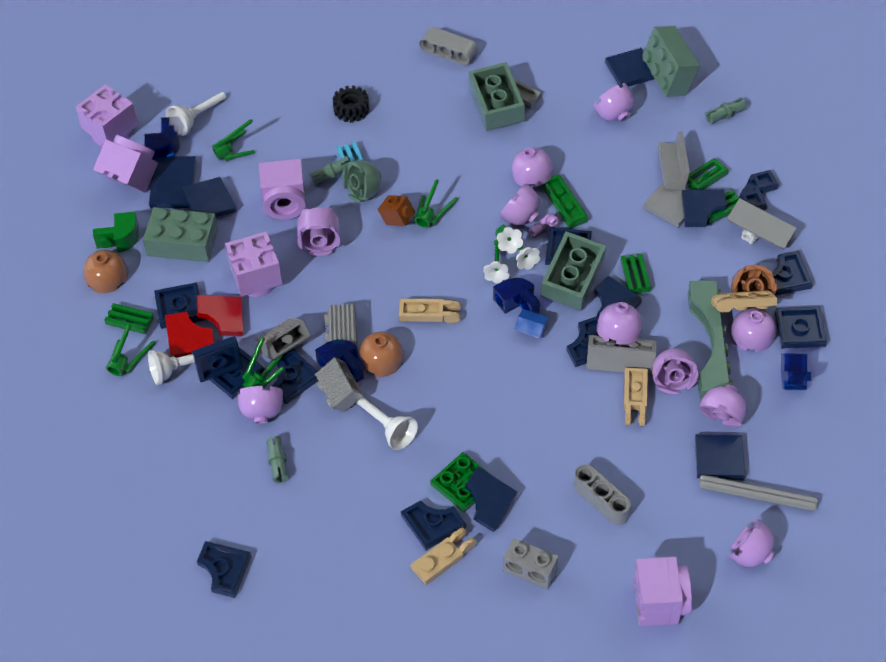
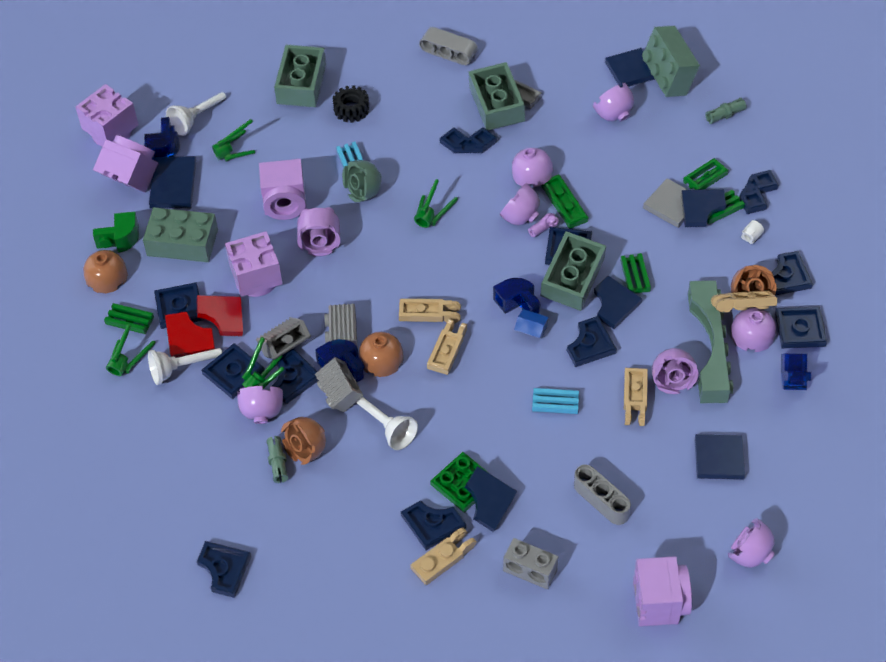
dark blue tile [181,177,237,217] -> none
dark blue tile [192,336,243,383] -> none
sand green pin [309,156,349,185] -> none
dark orange brick [377,195,416,226] -> none
white plant [483,224,540,283] -> none
light grey panel [586,335,656,375] -> none
lavender cylinder [597,302,642,345] -> none
light grey panel [658,131,690,190] -> none
lavender cylinder [699,385,747,427] -> none
light grey axle [699,475,818,511] -> none
light grey panel [727,198,796,250] -> none
none -> sand green brick [274,45,326,107]
none -> nougat cylinder [281,417,326,465]
none -> tan hinge [427,319,467,375]
none -> dark blue tile [440,127,497,153]
none -> medium azure tile [532,388,579,414]

